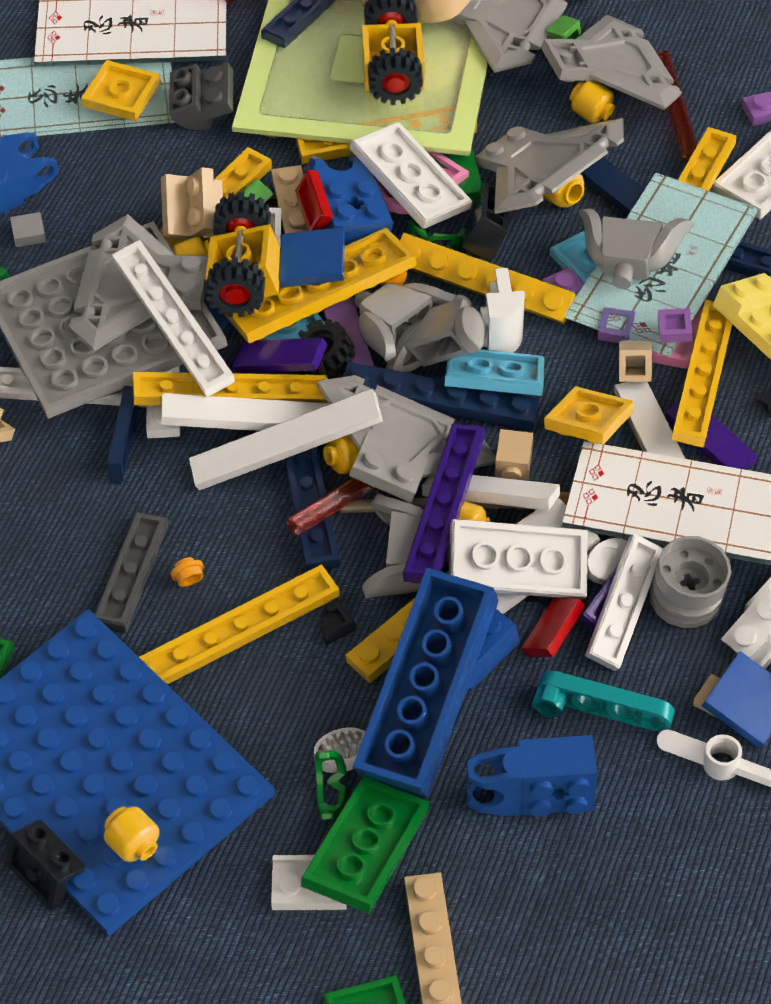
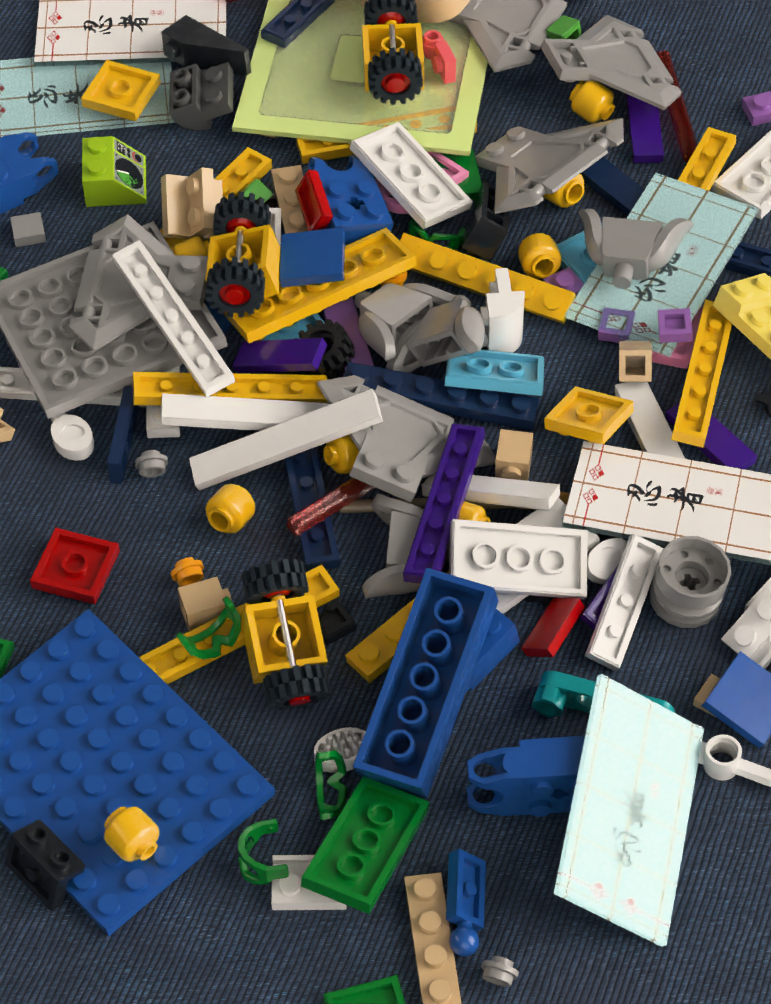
dark grey tile [94,512,169,633] -> none
none -> red plate [30,528,120,605]
none -> white piece [50,412,94,461]
none -> lime slope [82,136,147,207]
none -> light grey plate [135,450,168,478]
none -> black slope [161,15,251,75]
none -> green helmet [175,596,241,659]
none -> tan brick [178,577,232,631]
none -> yellow head [205,484,255,534]
none -> green helmet [238,819,289,885]
none -> brick [241,559,331,710]
none -> coral plate [422,30,456,84]
none -> blue plate [446,848,486,957]
none -> light grey plate [481,956,519,987]
none -> yellow head [518,233,562,279]
none -> clear light blue piece [554,674,704,947]
none -> dark purple tile [626,94,664,163]

